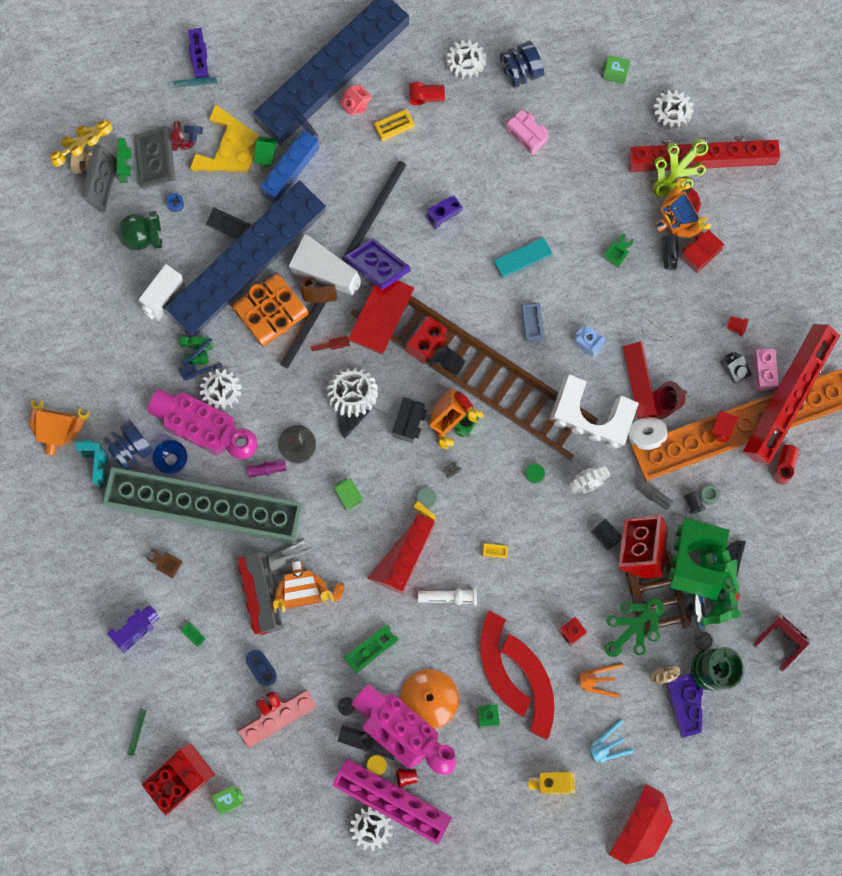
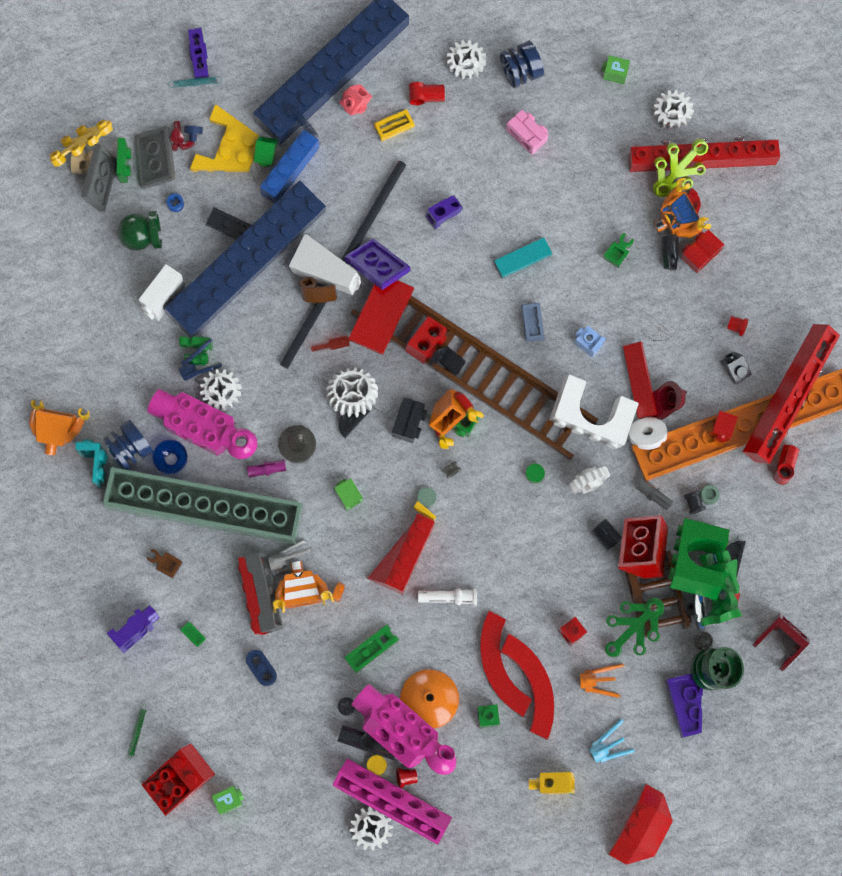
orange connector [231,272,309,347] -> none
plate [238,689,317,748] -> none
yellow piece [482,543,508,559] -> none
tan gear [649,665,681,684] -> none
bright pink brick [752,349,779,392] -> none

